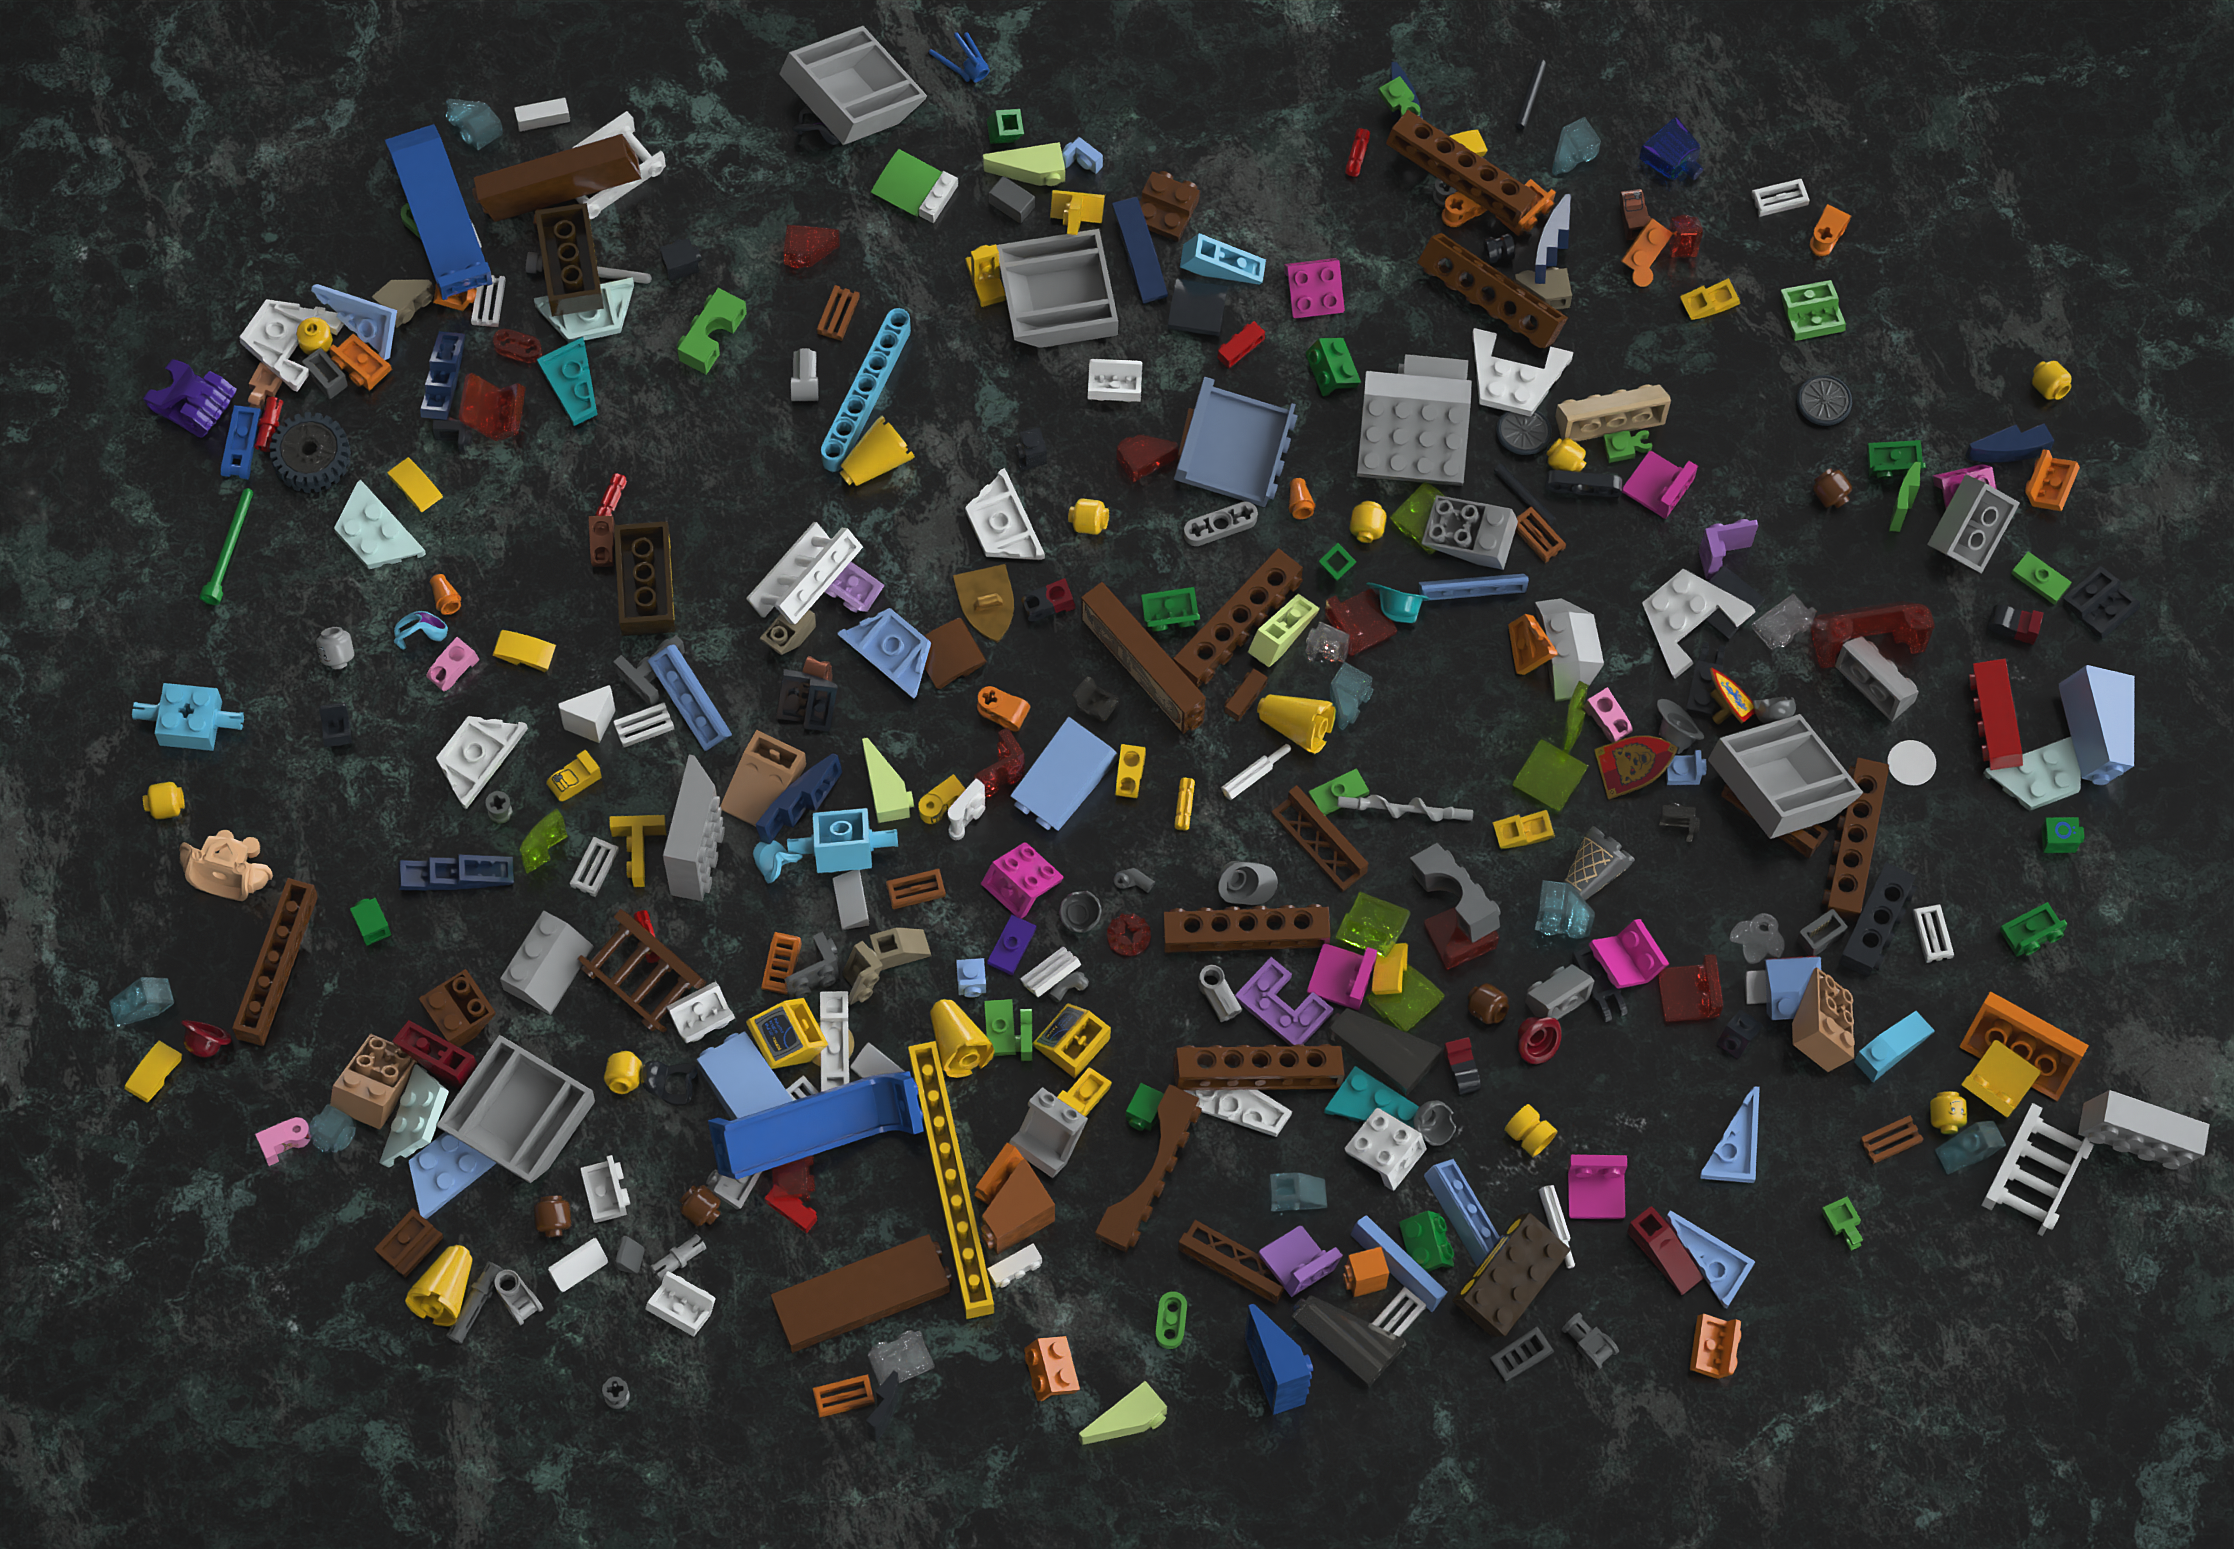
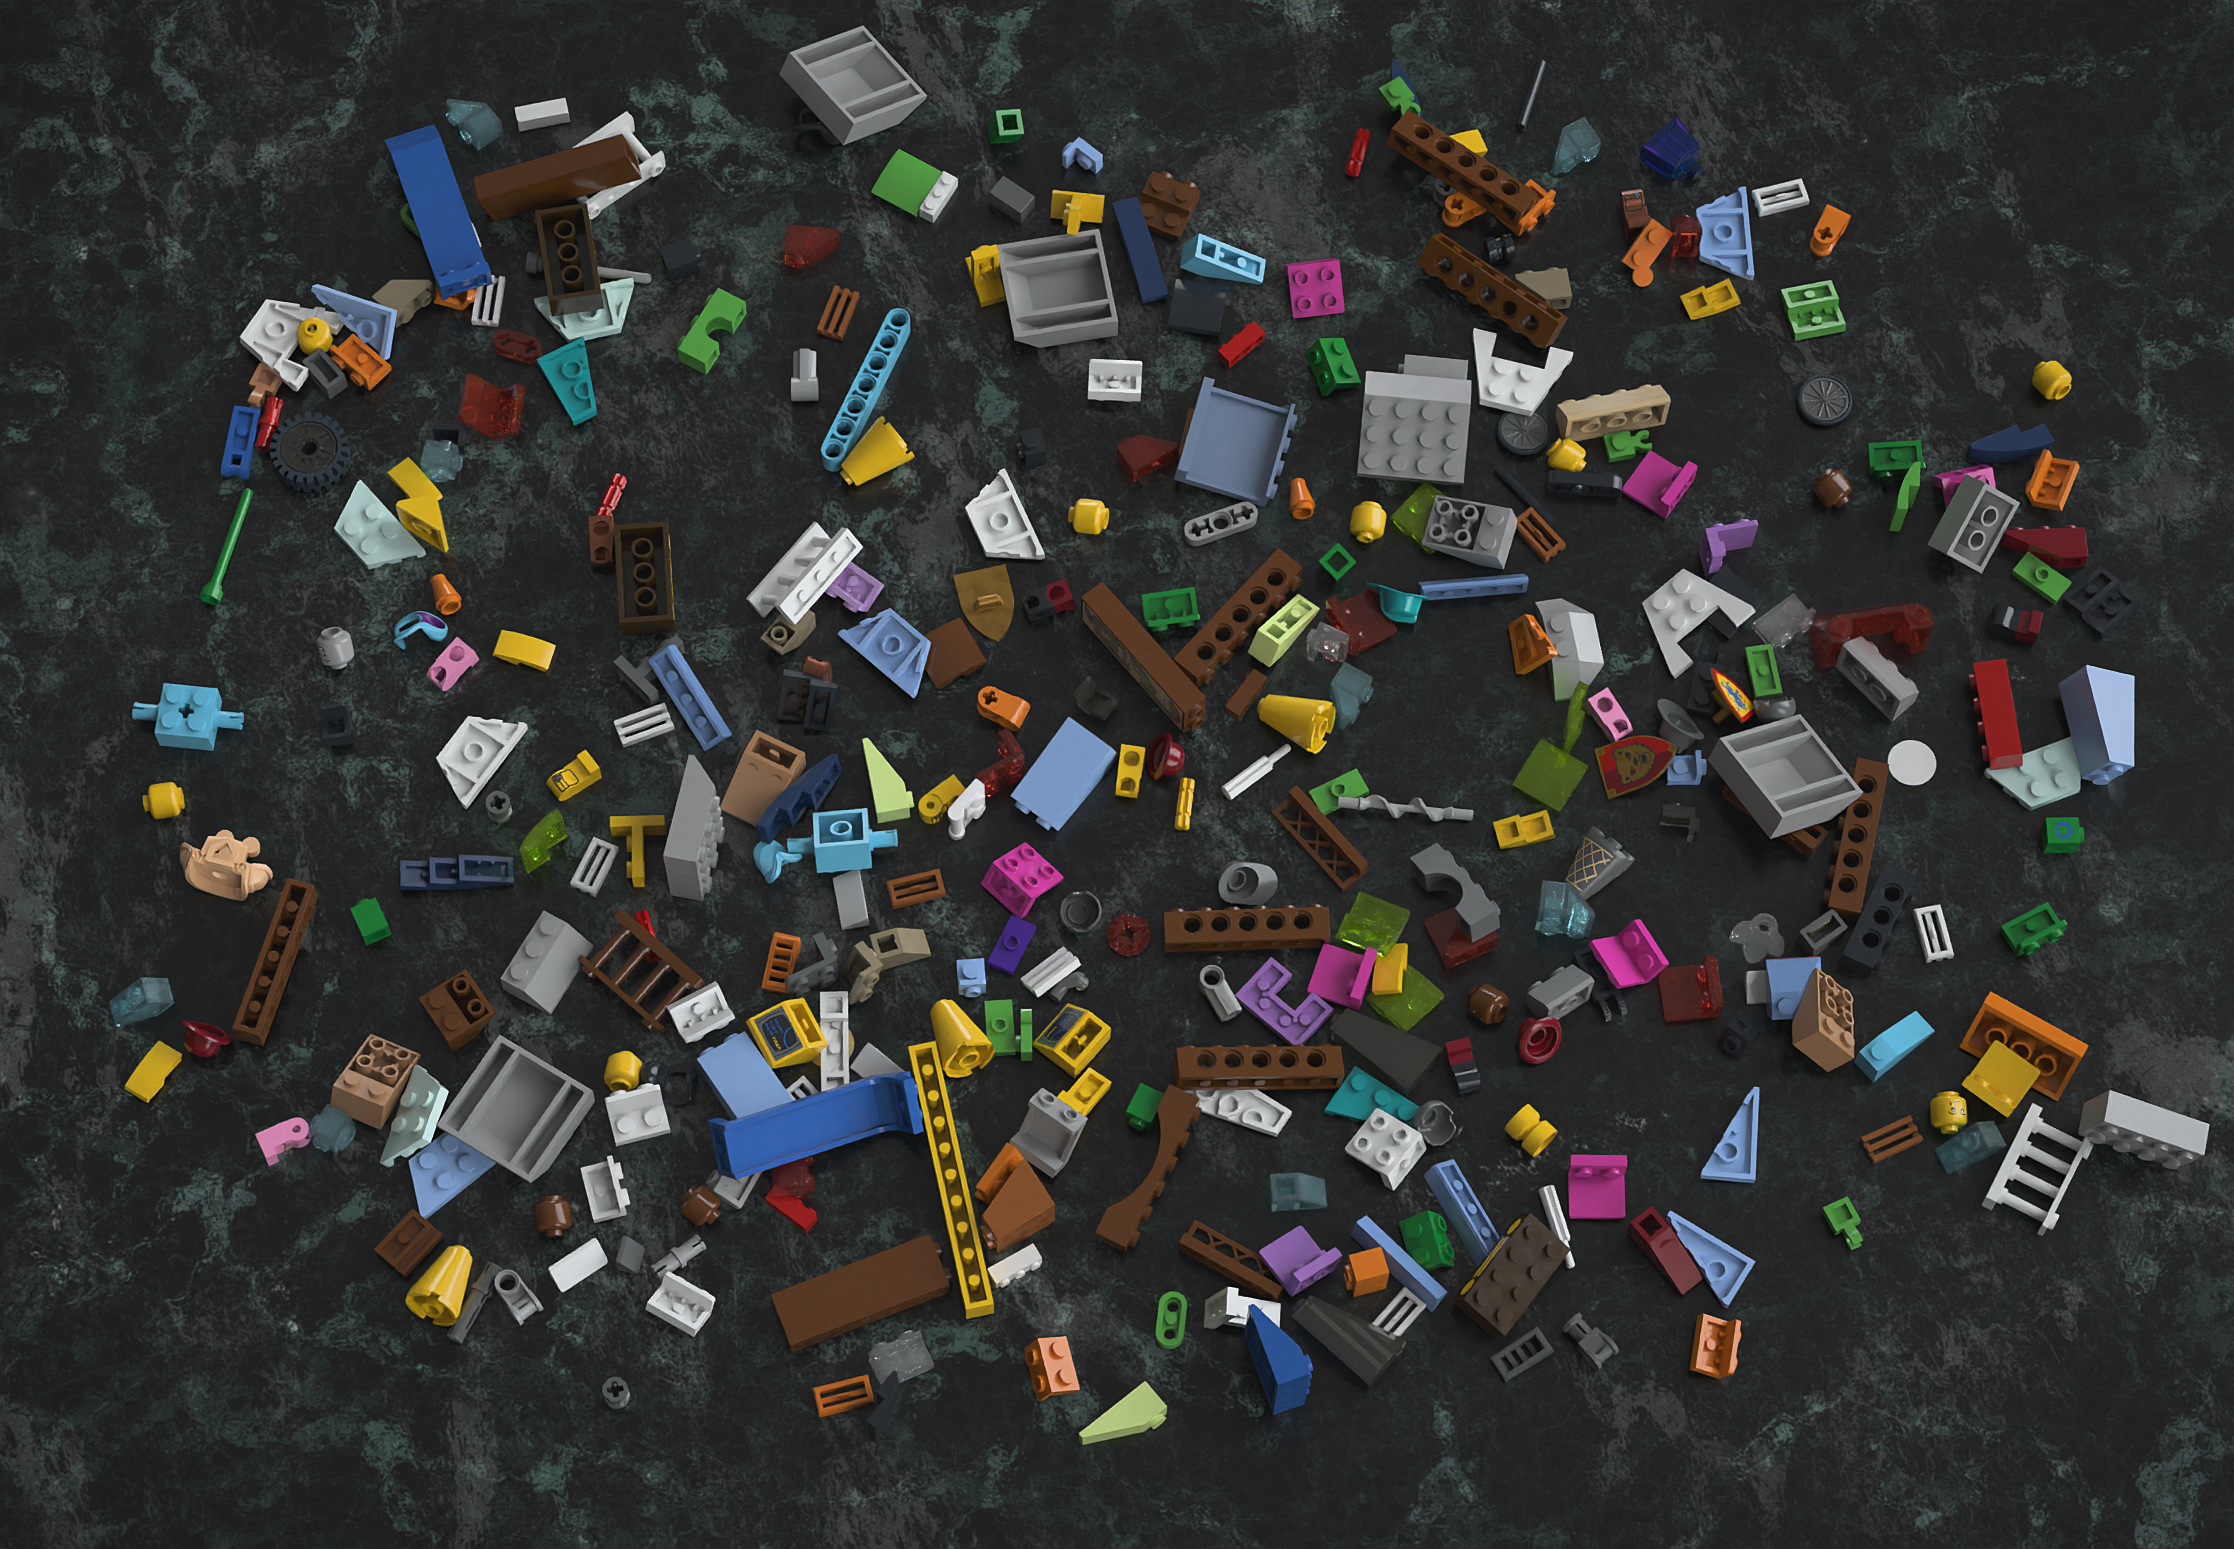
dark purple piece [143,359,237,438] -> none
dark red slope [392,1020,478,1091] -> none
dark blue slope [420,331,465,420] -> none
white slope [558,685,615,743] -> none
blue plant [929,32,990,83] -> none
yellowish green slope [983,142,1065,186] -> none
dark grey arm [1113,868,1155,893] -> none
slope [1535,194,1571,284] -> none
none -> yellow slope [396,493,449,553]
none -> clear light blue brick [421,440,463,482]
none -> white bracket [605,1084,671,1146]
none -> dark red hat [1145,732,1185,780]
none -> white bracket [1204,1287,1281,1329]
none -> light blue wing [1695,187,1754,280]
none -> bright green plate [1744,644,1783,700]
none -> dark red slope [2001,525,2088,568]

